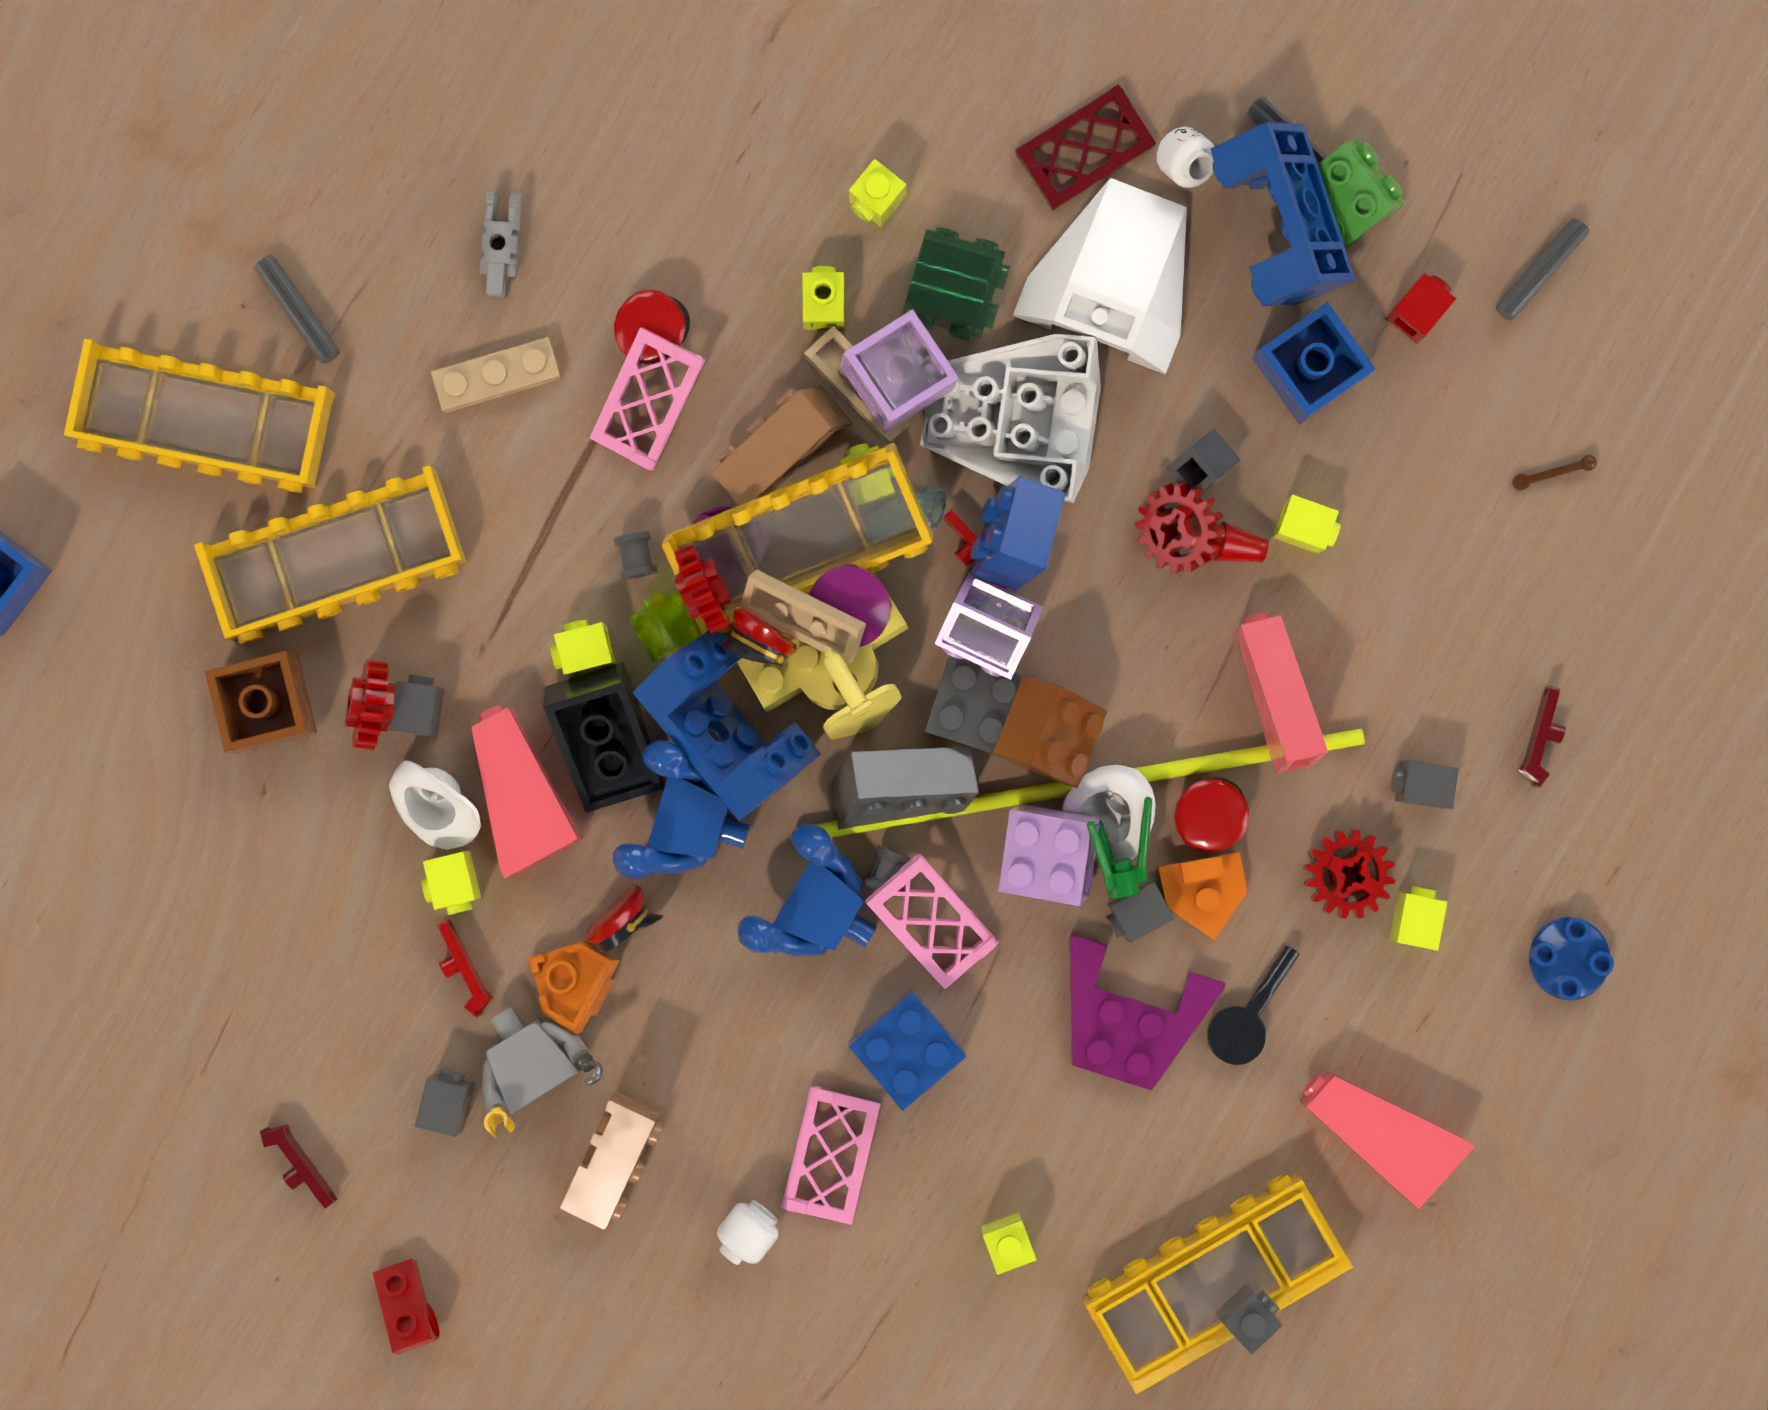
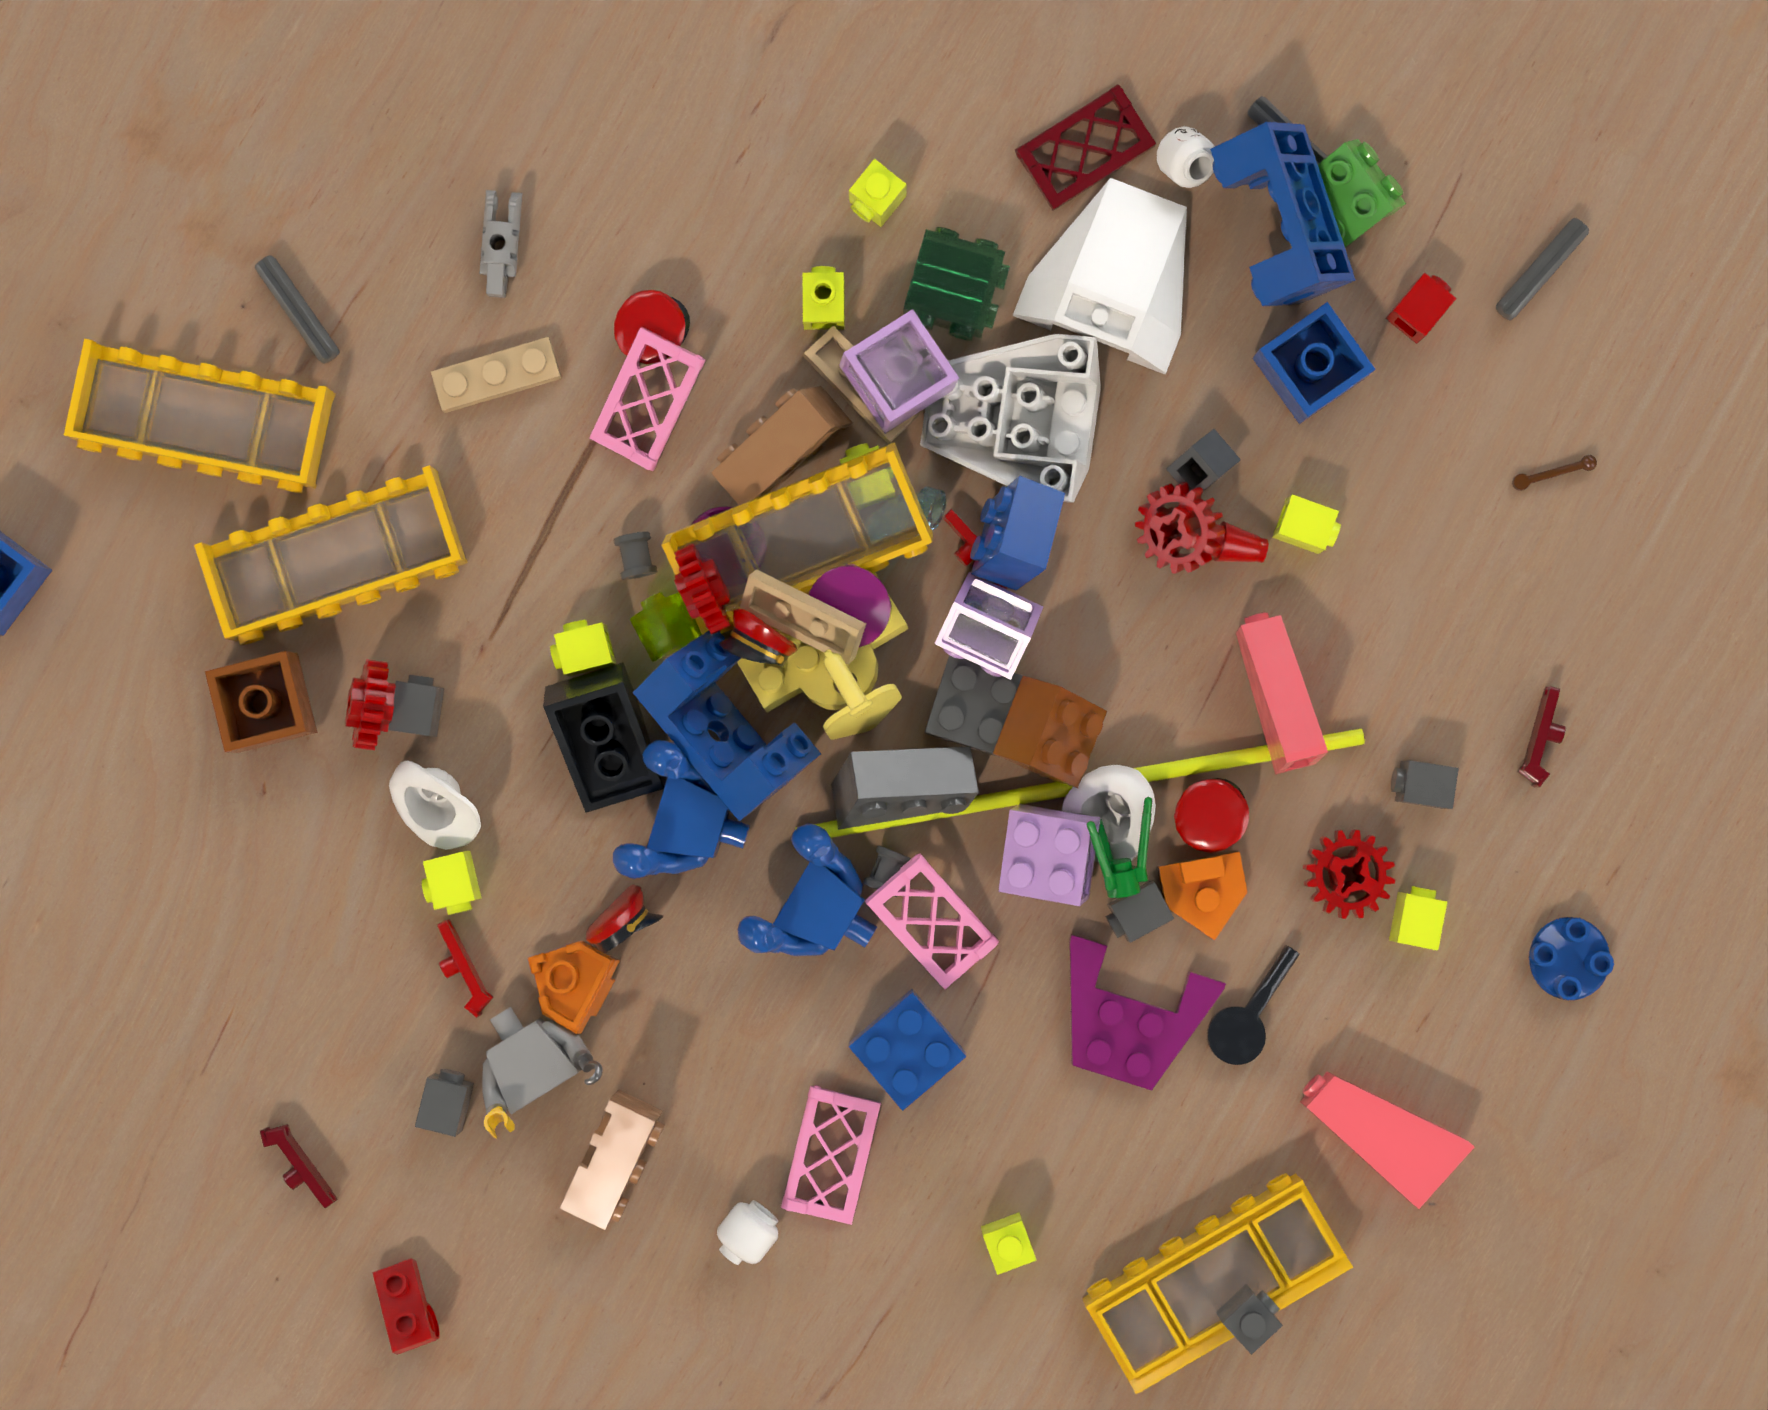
coral slope [471,705,583,879] -> none

